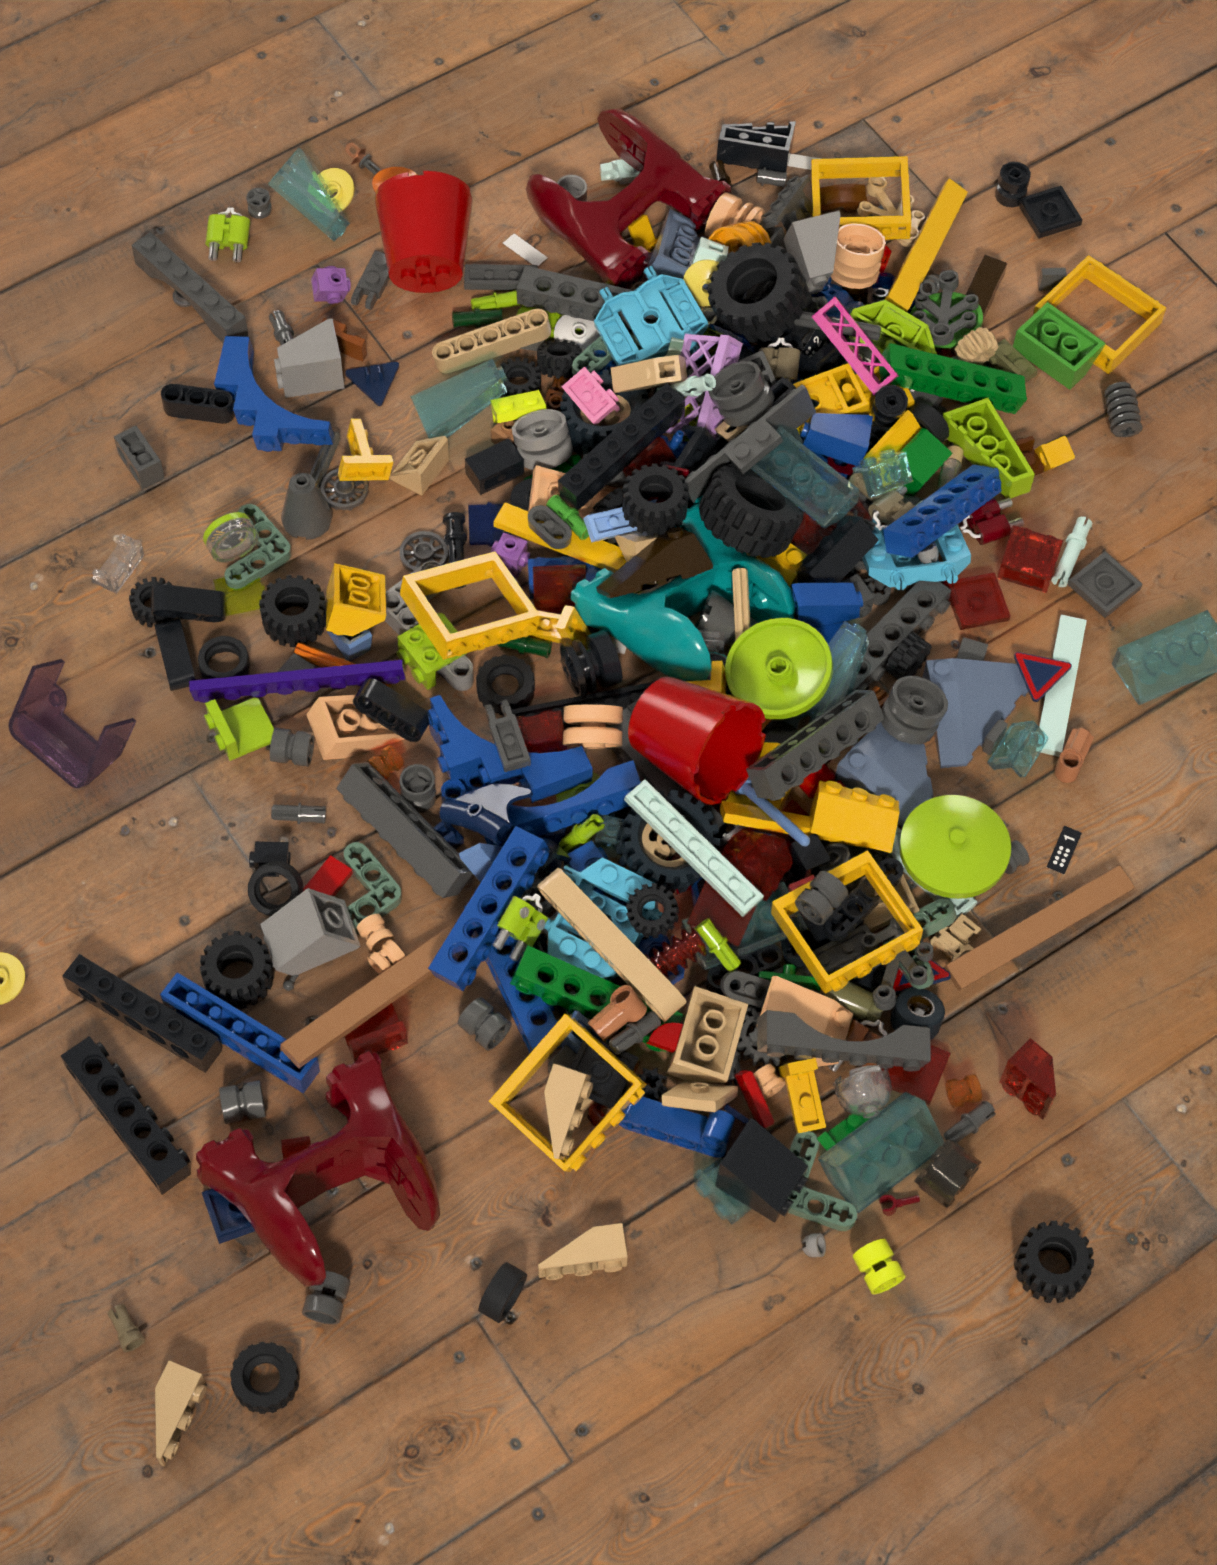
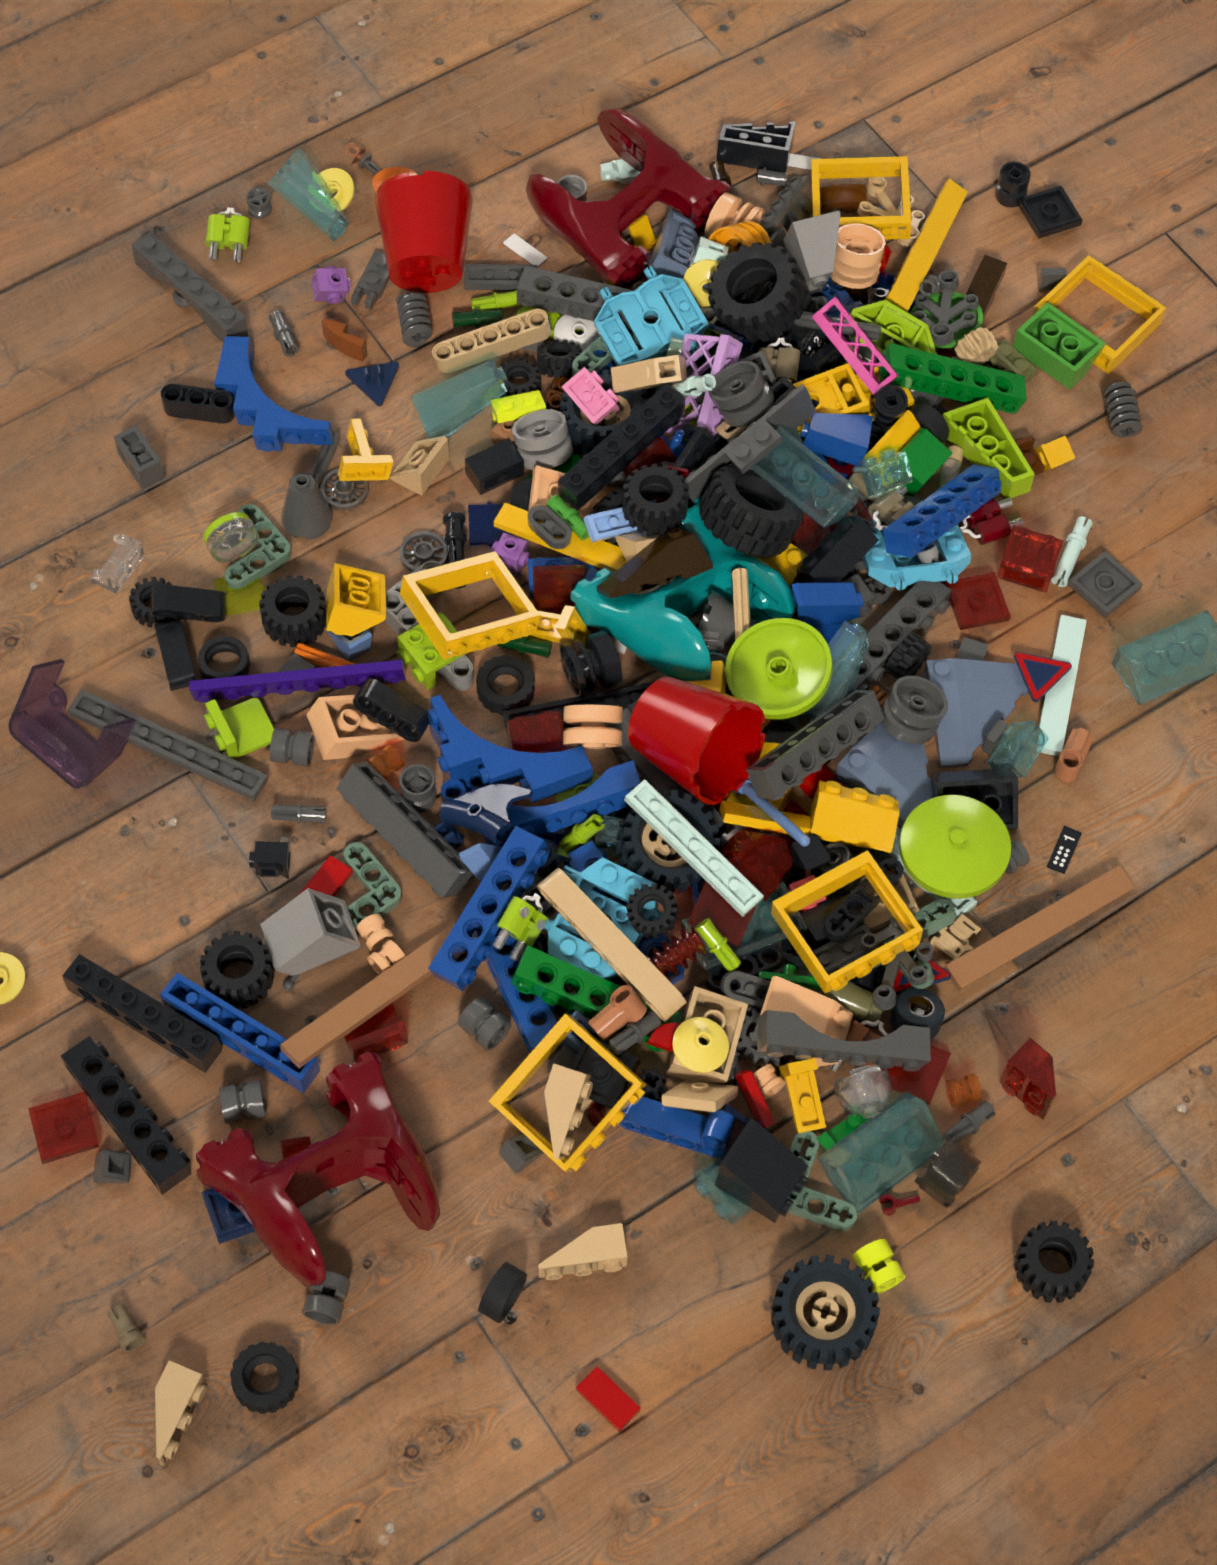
black tyre [248,861,303,916] -> none
light grey slope [274,319,344,398] -> none
dark grey hinge [484,700,531,773] -> none
dark grey wheel [795,871,848,925] -> none
light grey hinge [802,1233,826,1258] -> none
none -> clear red plate [28,1092,100,1164]
none -> dark grey plate [68,689,268,801]
none -> dark grey slope [94,1149,131,1183]
none -> dark grey piece [396,293,433,348]
none -> dark grey slope [499,1133,544,1173]
none -> red tile [576,1366,641,1432]
none -> light yellow dish [672,1017,729,1073]
none -> black wheel [771,1255,880,1371]
none -> black slope [931,768,1018,829]

